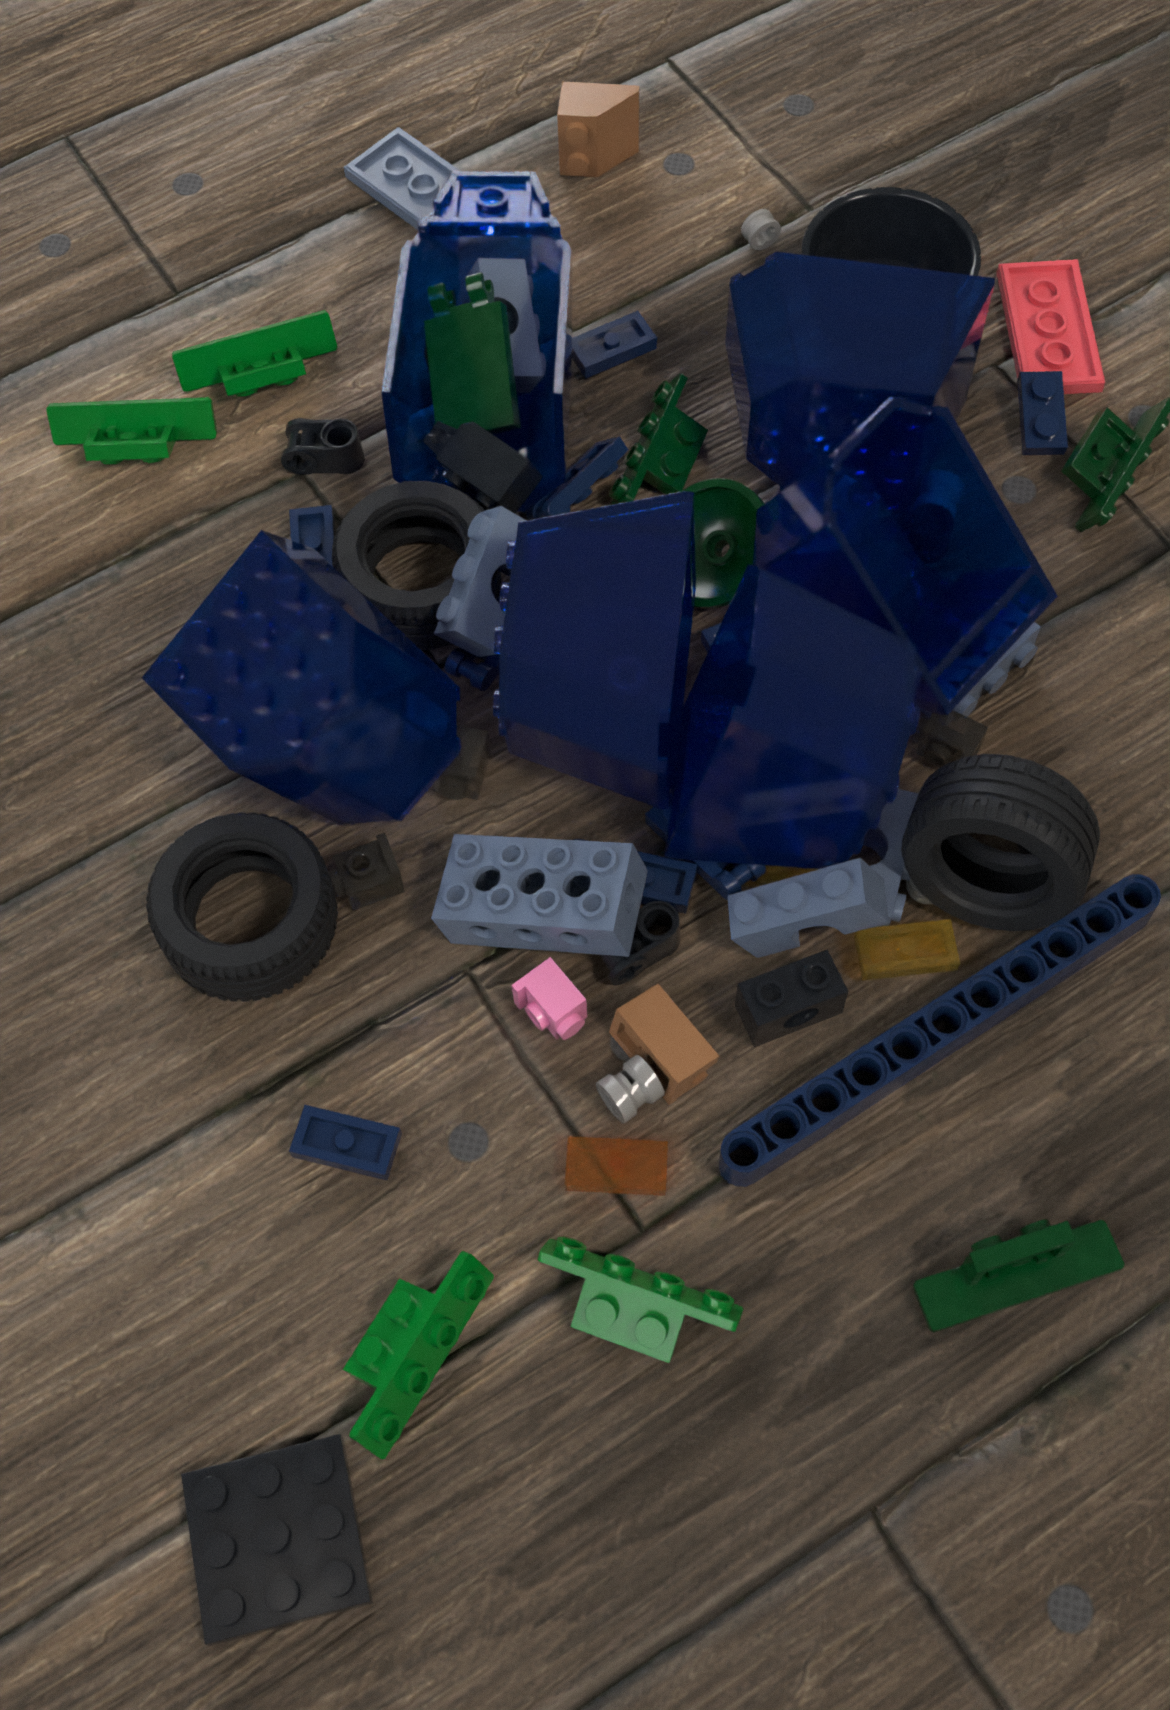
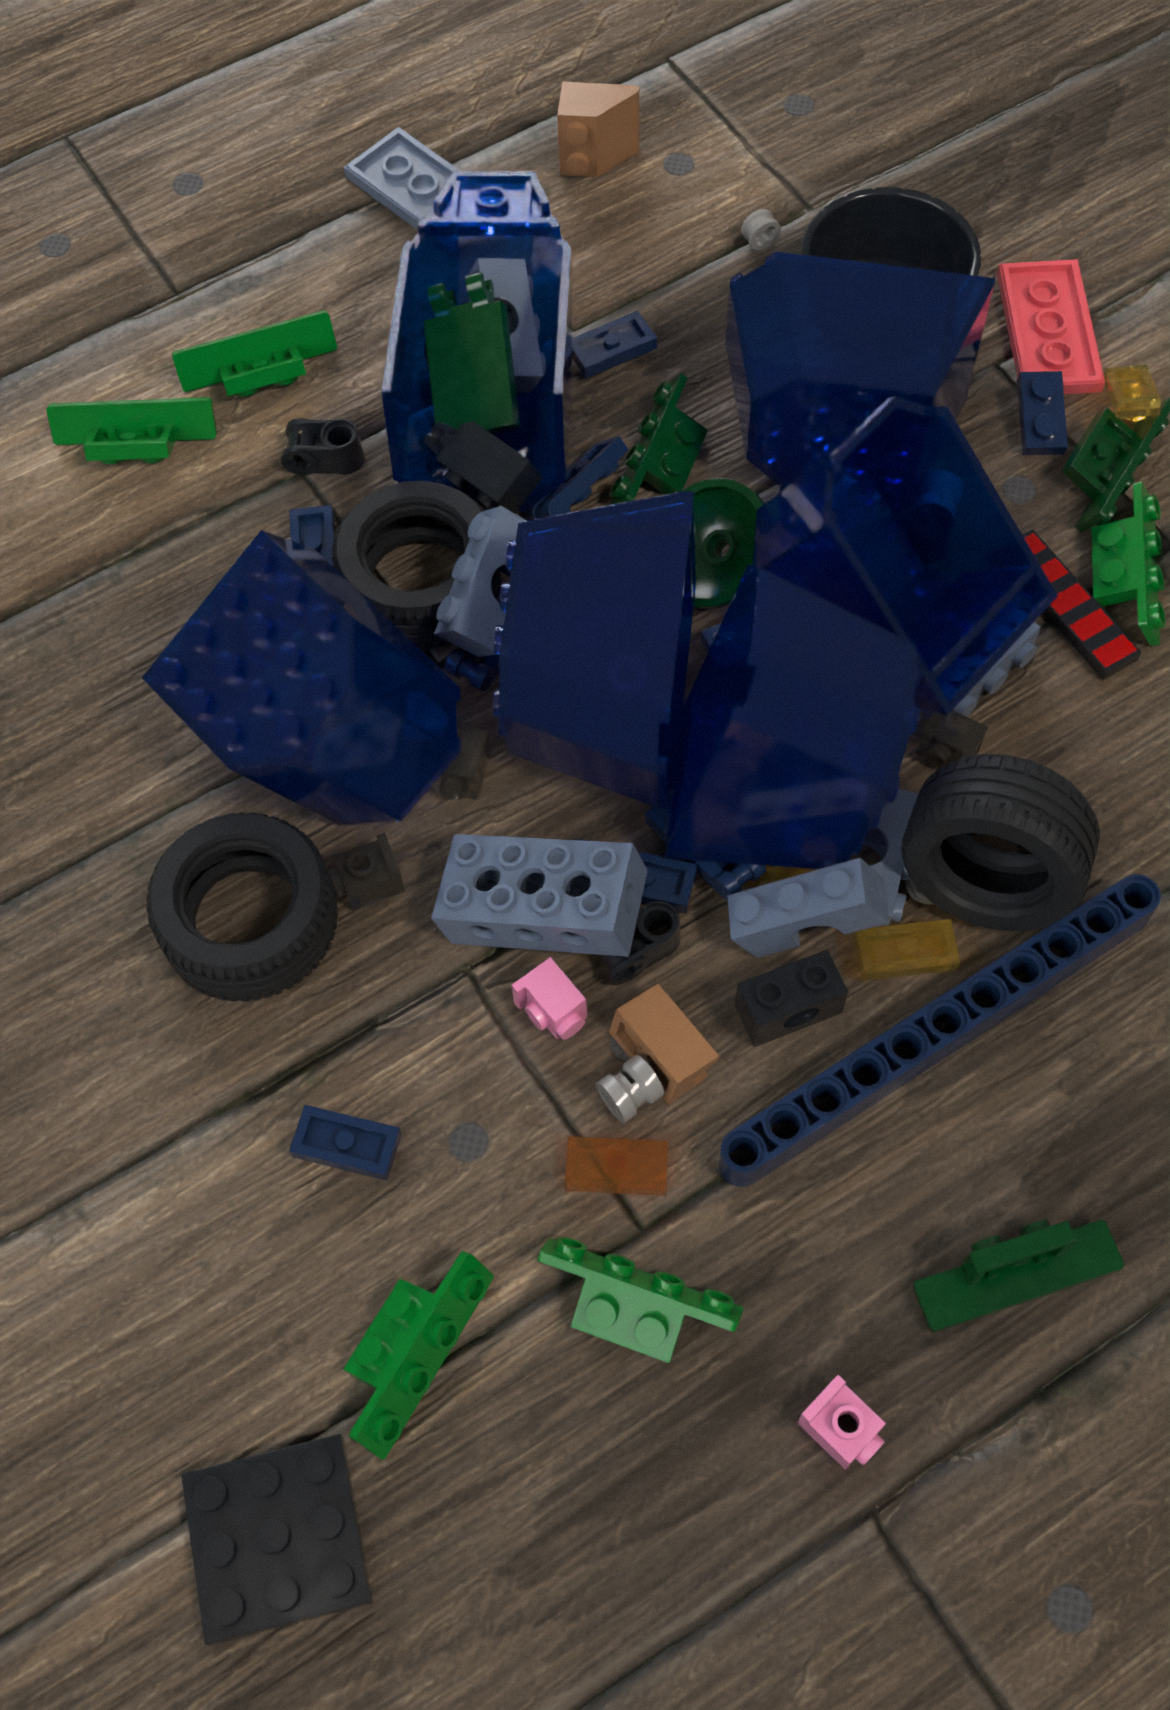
none -> bright pink brick [798,1375,886,1470]
none -> tile [996,529,1142,680]
none -> green bracket [1091,481,1166,646]
none -> clear yellow plate [1104,364,1161,421]

